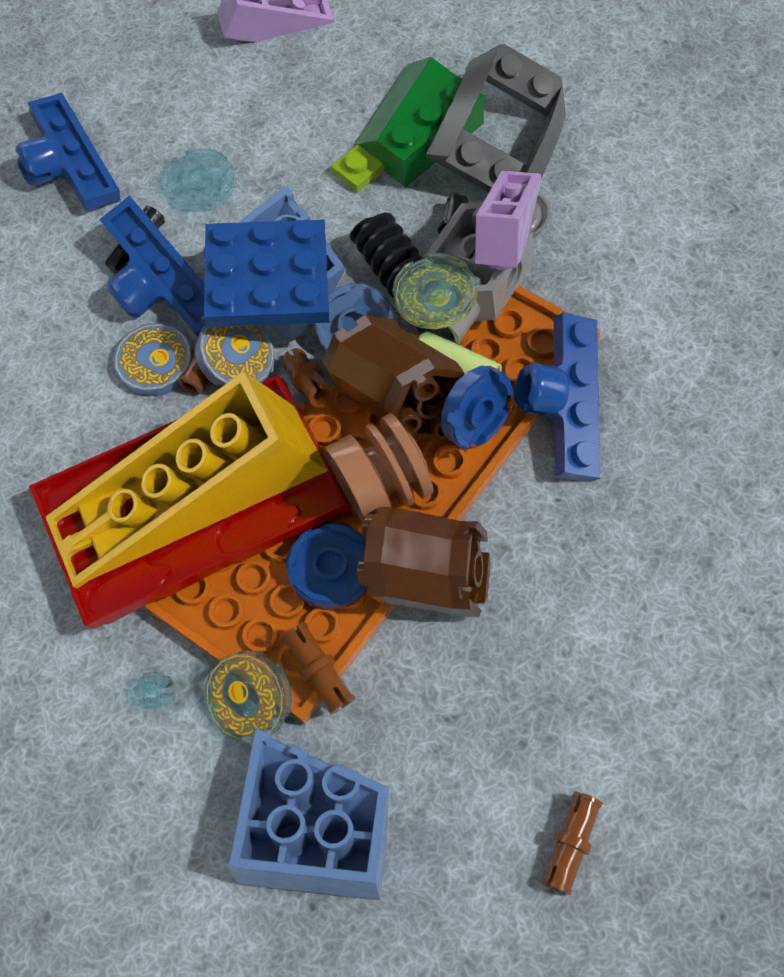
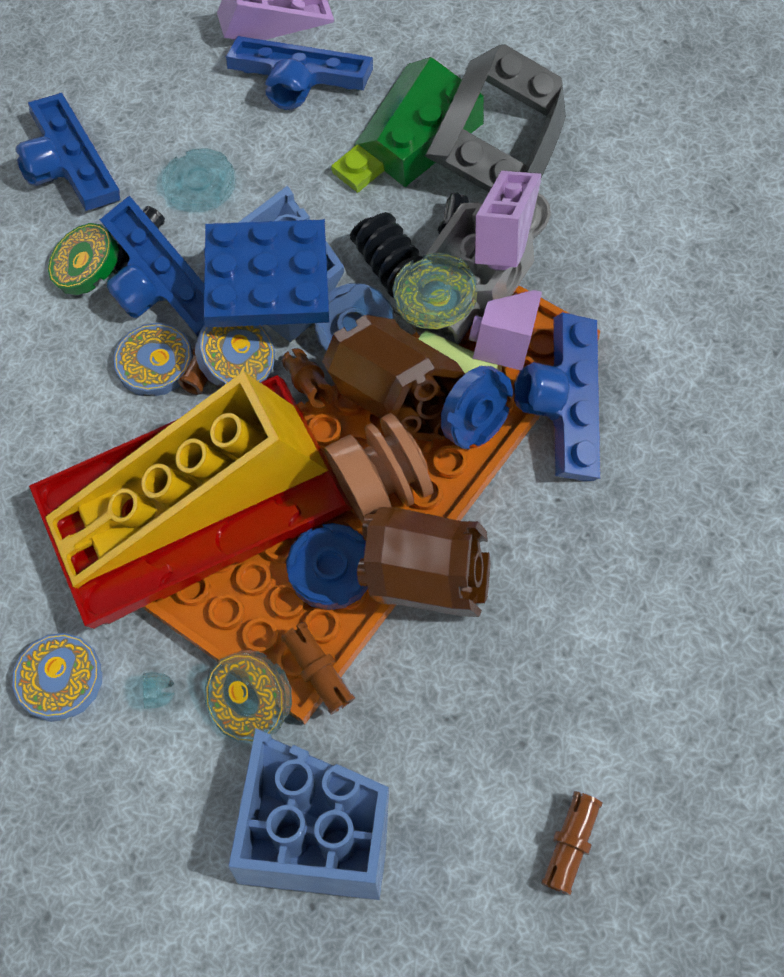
none -> tile [12,633,102,722]
none -> tile [48,223,119,295]
none -> blue plate [226,36,373,110]
none -> lavender slope [469,290,542,371]

